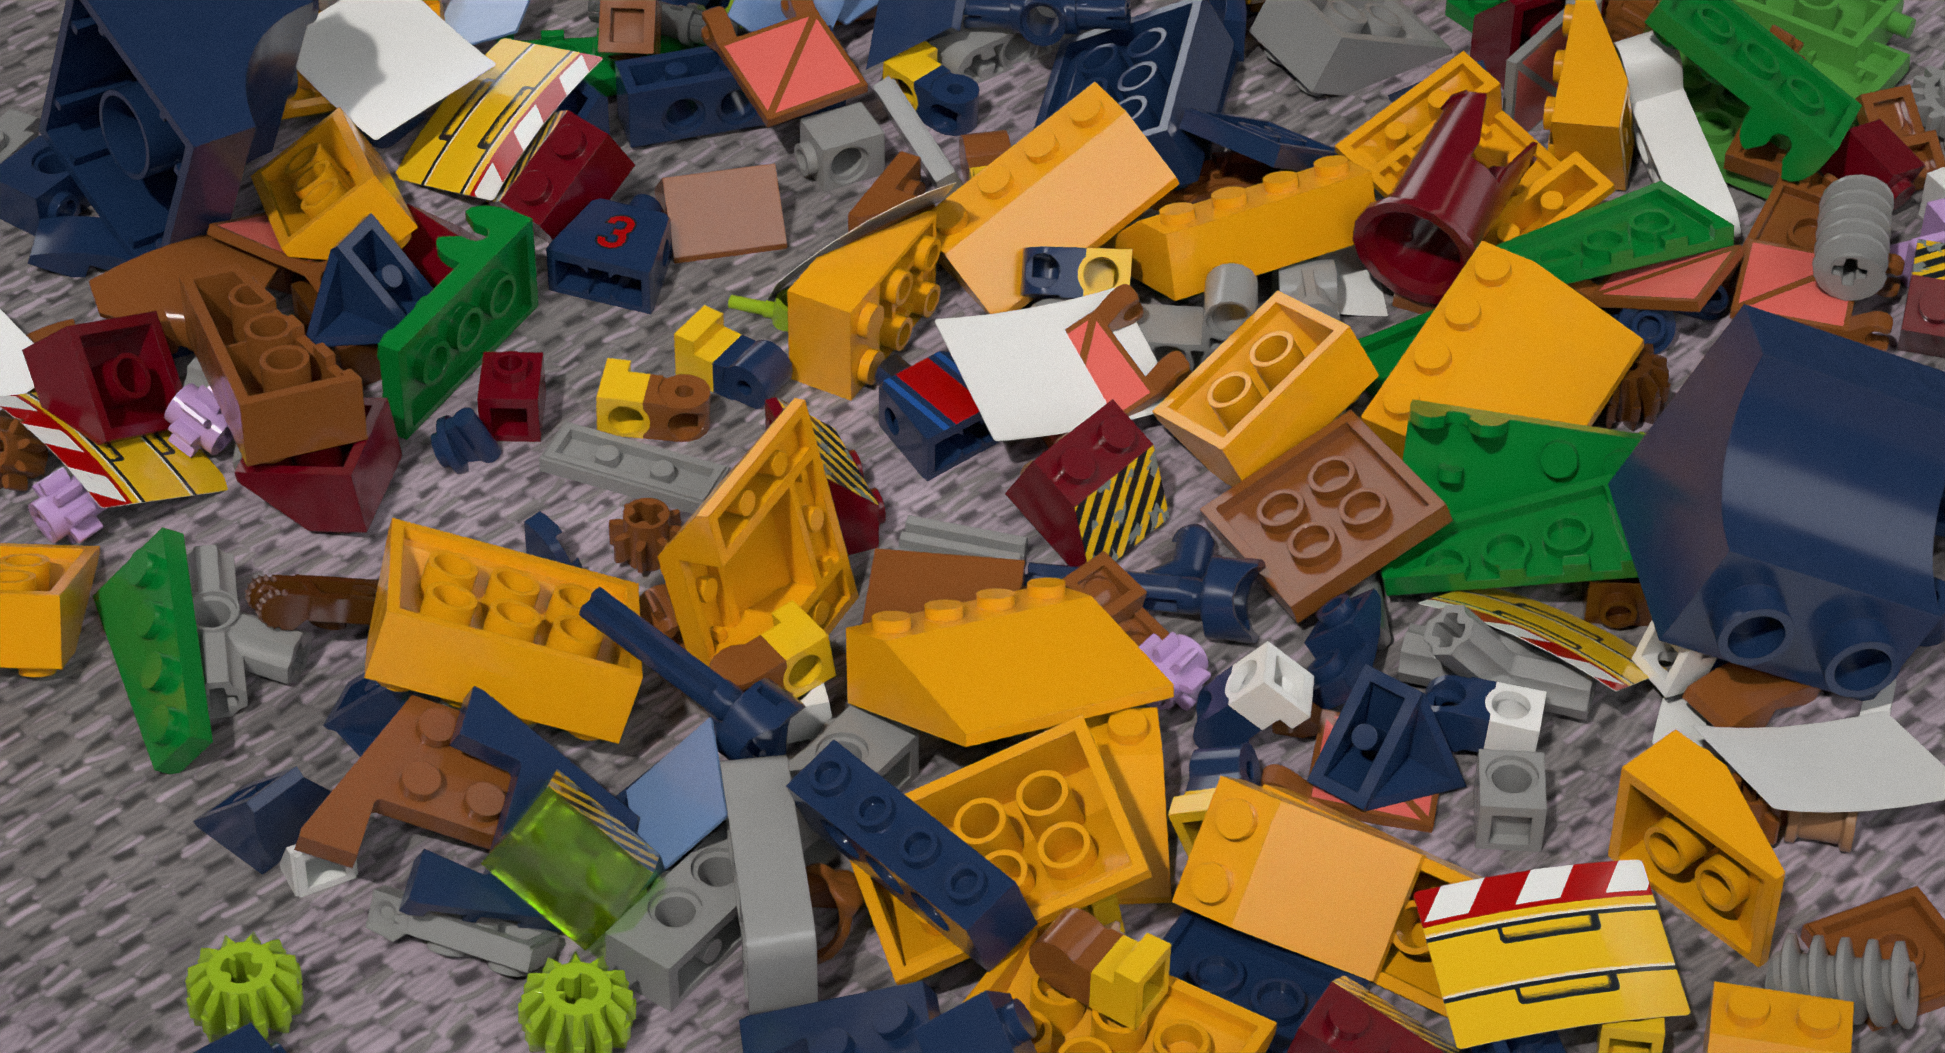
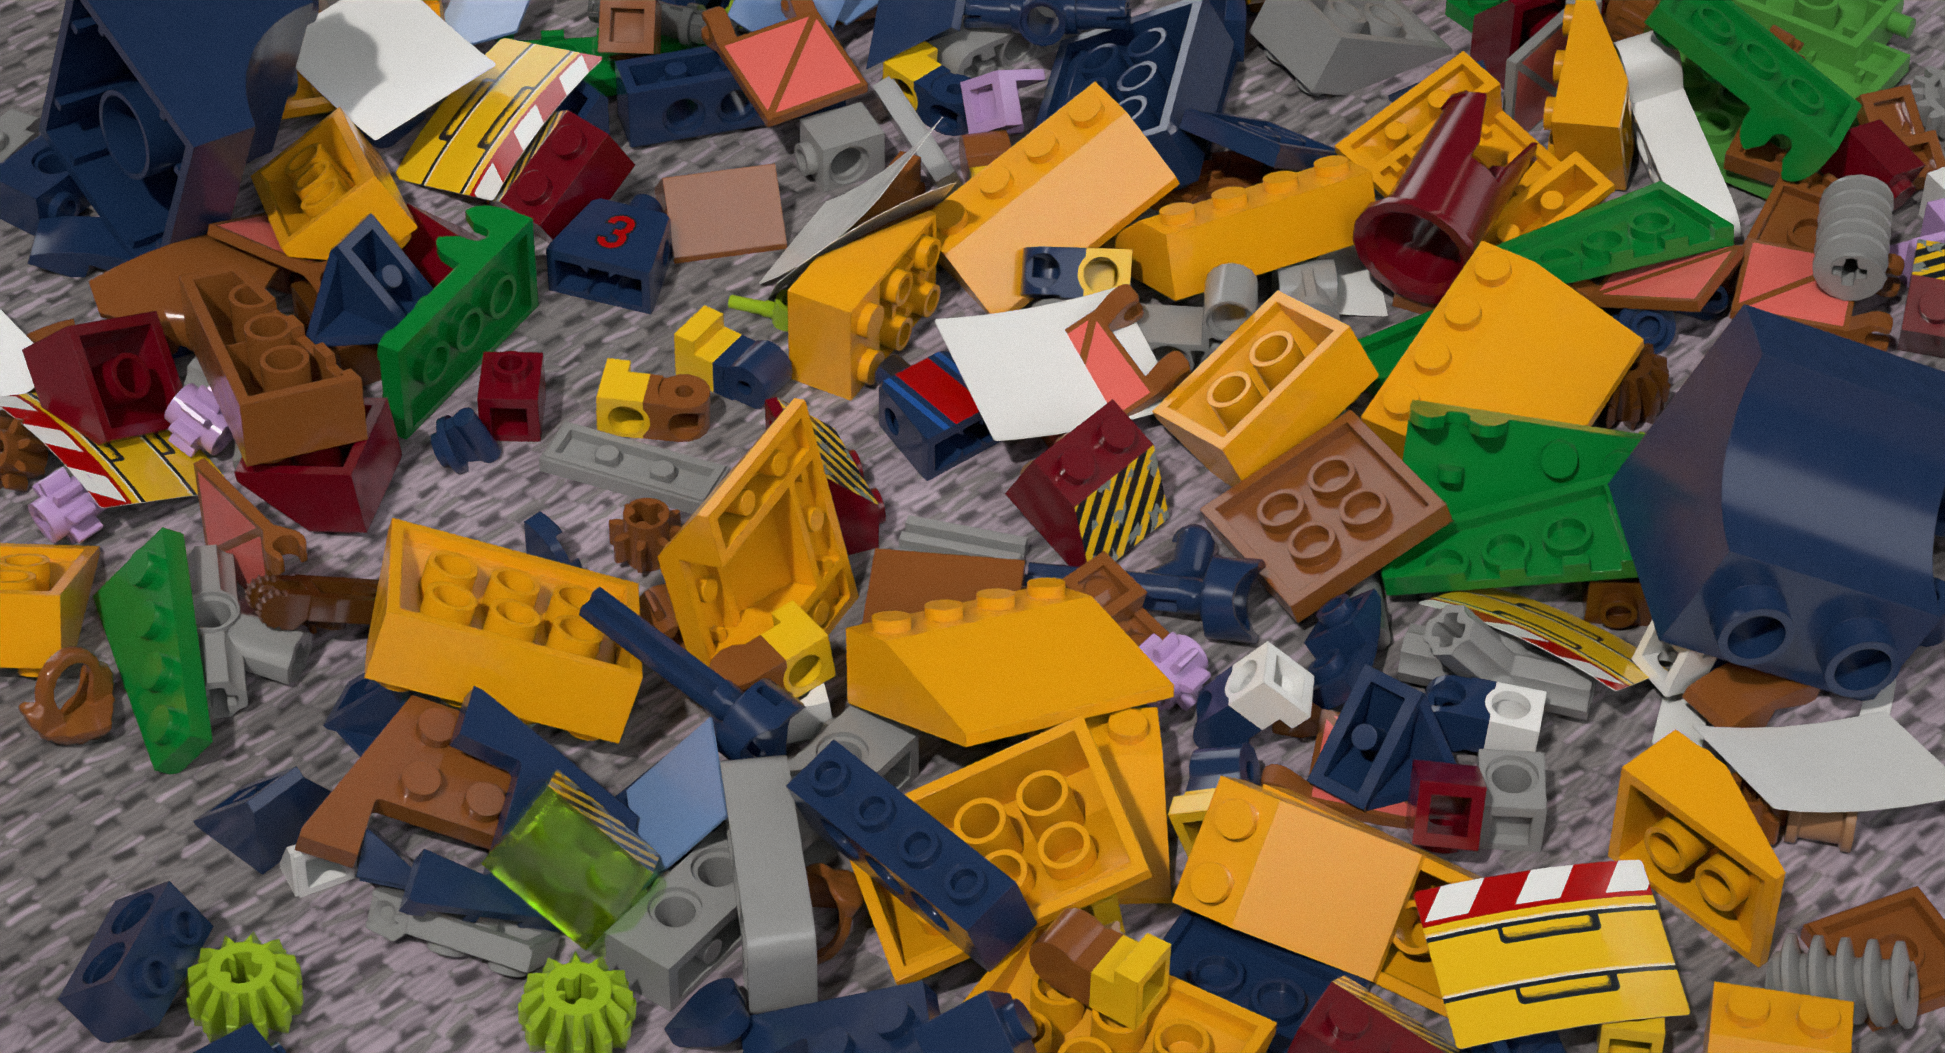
none -> dark orange piece [18,646,115,746]
none -> dark blue brick [57,881,214,1043]
none -> flag [194,458,317,634]
none -> dark blue slope [356,828,413,889]
none -> dark blue tile [664,978,750,1048]
none -> white sticker [759,117,943,284]
none -> lavender panel [960,69,1046,135]
none -> dark red brick [1405,759,1487,854]

